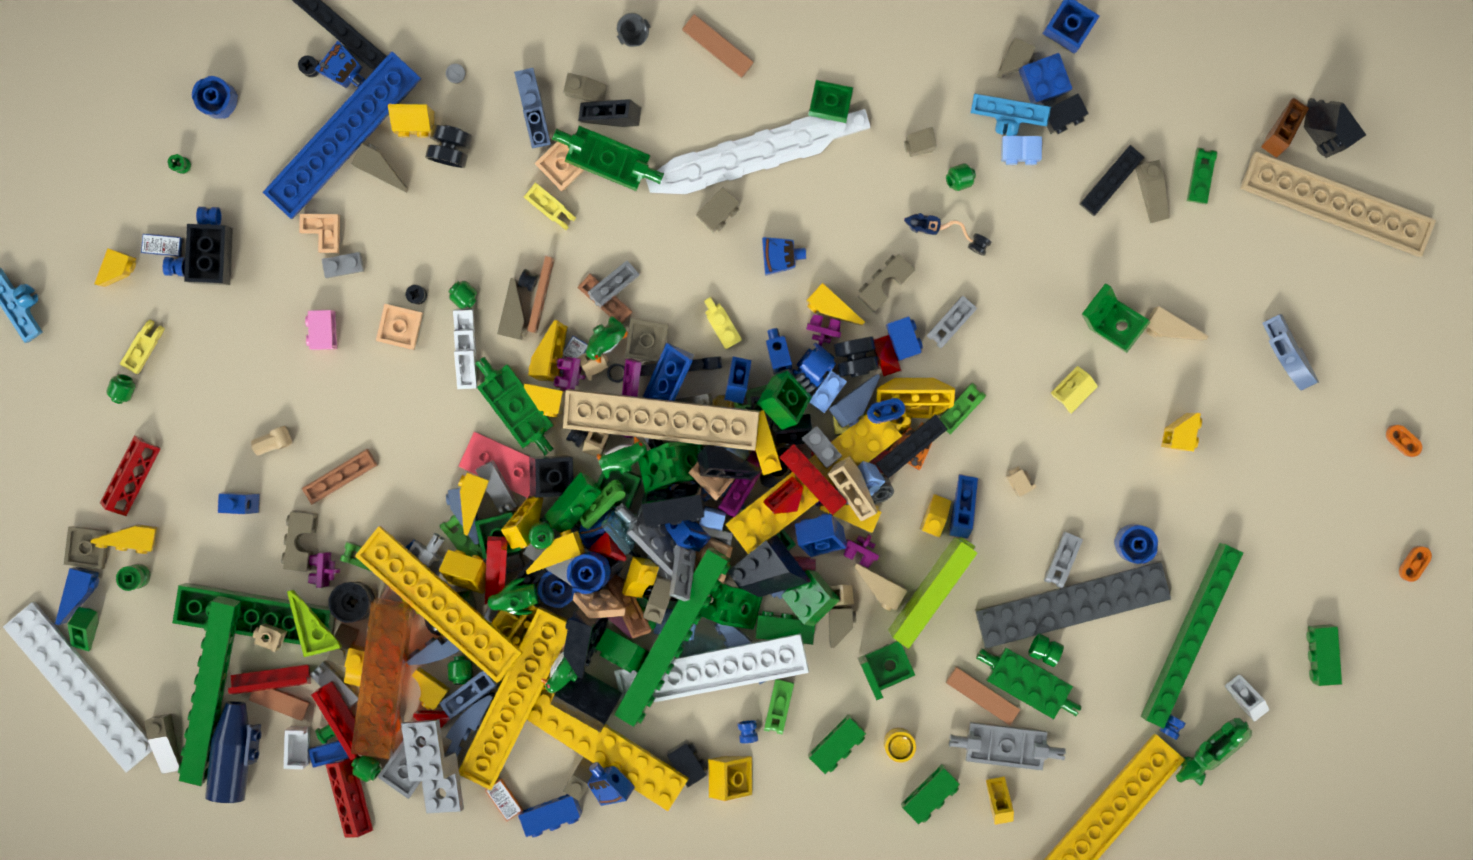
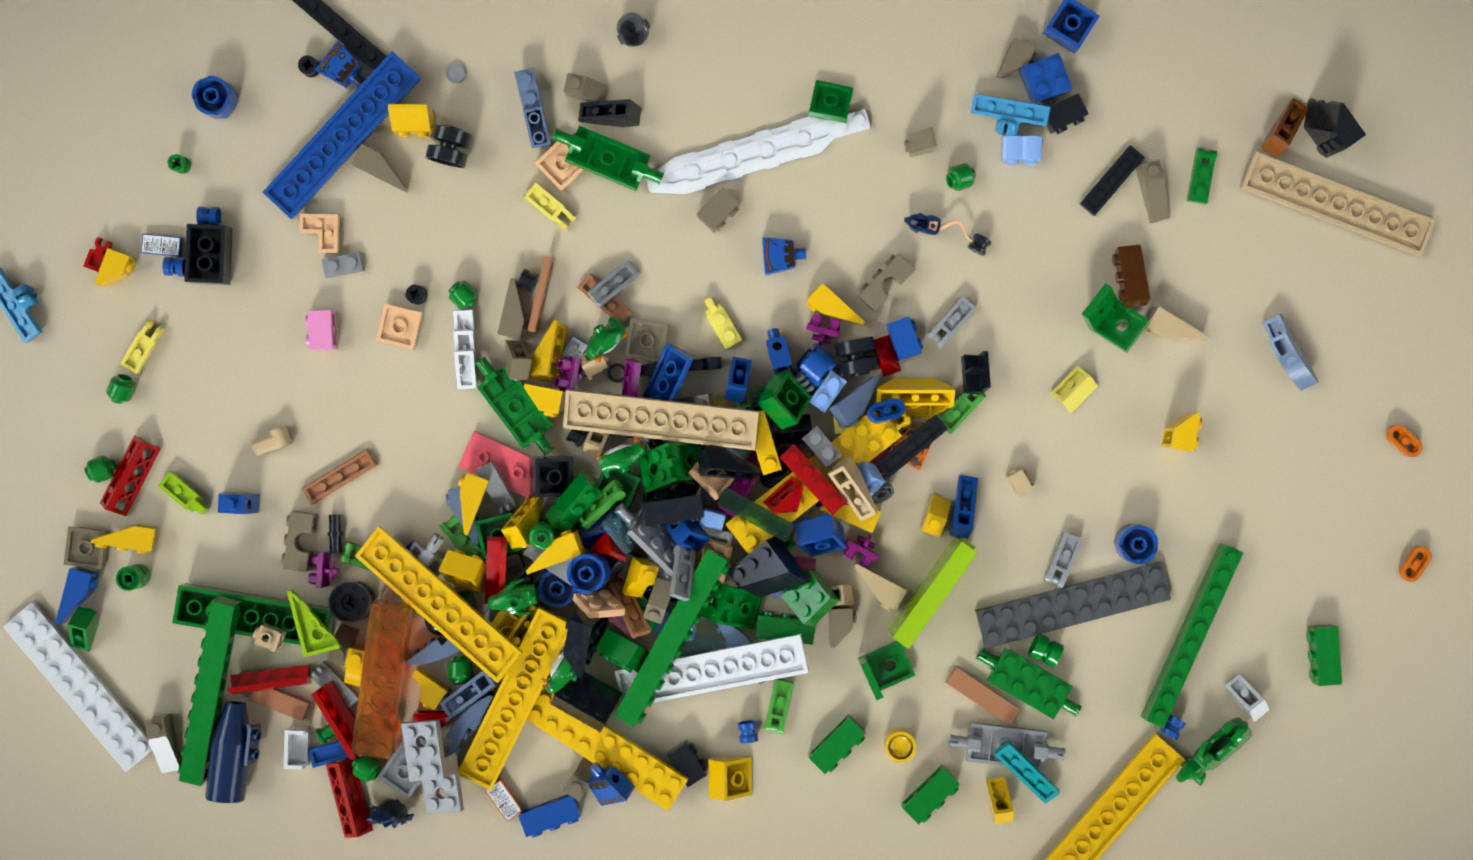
nougat tile [682,14,754,79] -> none
none -> red plate [83,237,112,272]
none -> green head [84,455,116,483]
none -> lime hinge [158,471,210,515]
none -> black pin [327,514,343,553]
none -> hair [365,798,414,828]
none -> dark tan slope [505,340,532,381]
none -> clear green plate [717,487,795,542]
none -> black panel [961,351,991,394]
none -> teal plate [994,740,1060,804]
none -> reddish brown brick [1112,245,1151,308]

